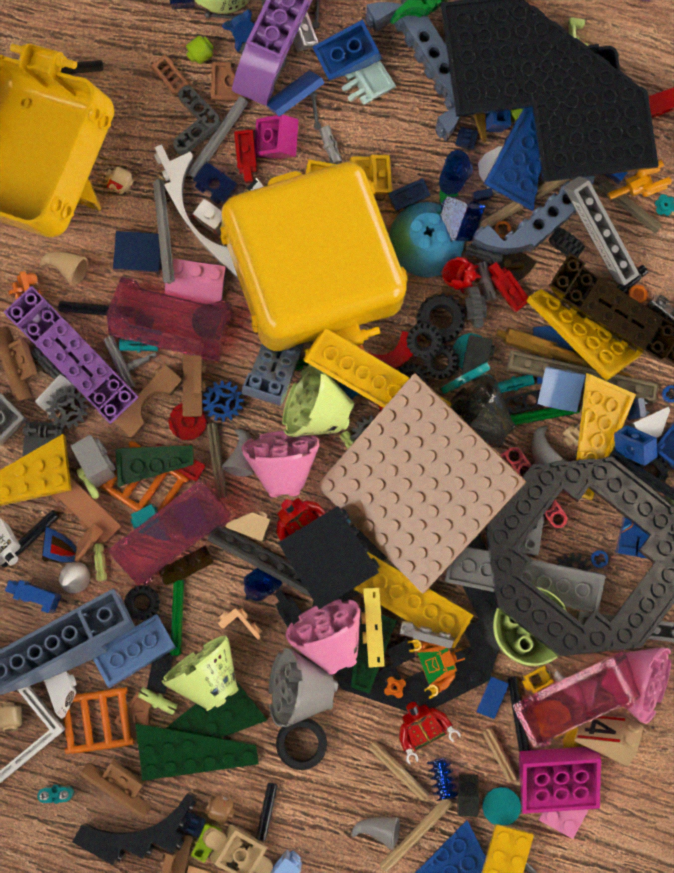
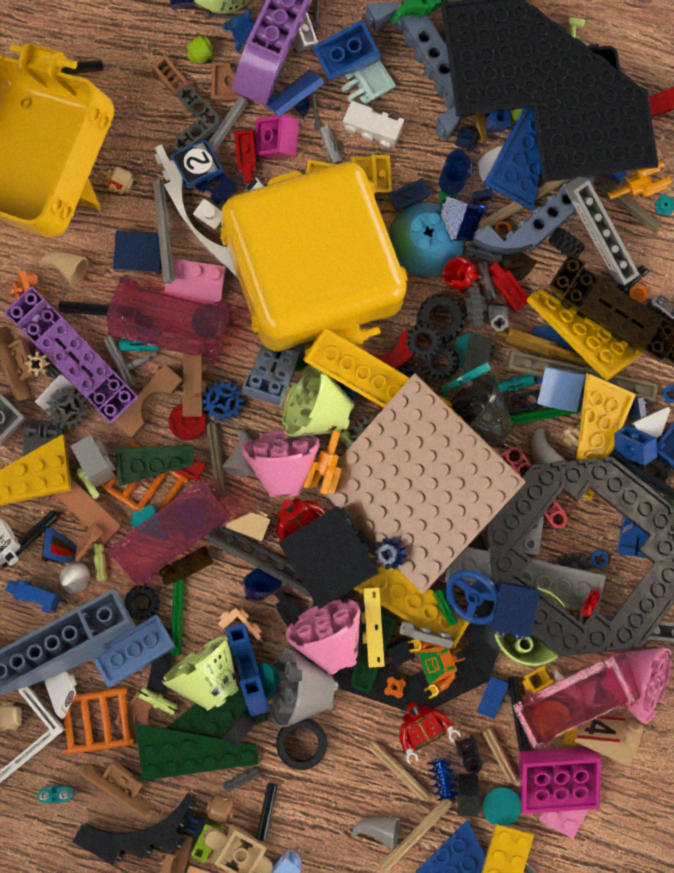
none -> tan gear [25,351,50,376]
none -> slope [171,140,224,189]
none -> black tyre [223,709,257,747]
none -> dark grey axle [223,767,260,792]
none -> blue arch [226,624,270,717]
none -> teal tile [257,662,279,701]
none -> clear blue tile [293,96,310,118]
none -> light orange plant [303,430,341,495]
none -> white wedge [342,101,405,149]
none -> clear blue gear [373,537,407,570]
none -> green axle [433,589,458,626]
none -> blue piece [446,570,499,625]
none -> black piece [455,735,482,774]
none -> light grey piece [487,306,508,331]
none -> dark blue panel [489,581,540,640]
none -> red axle [581,589,601,617]

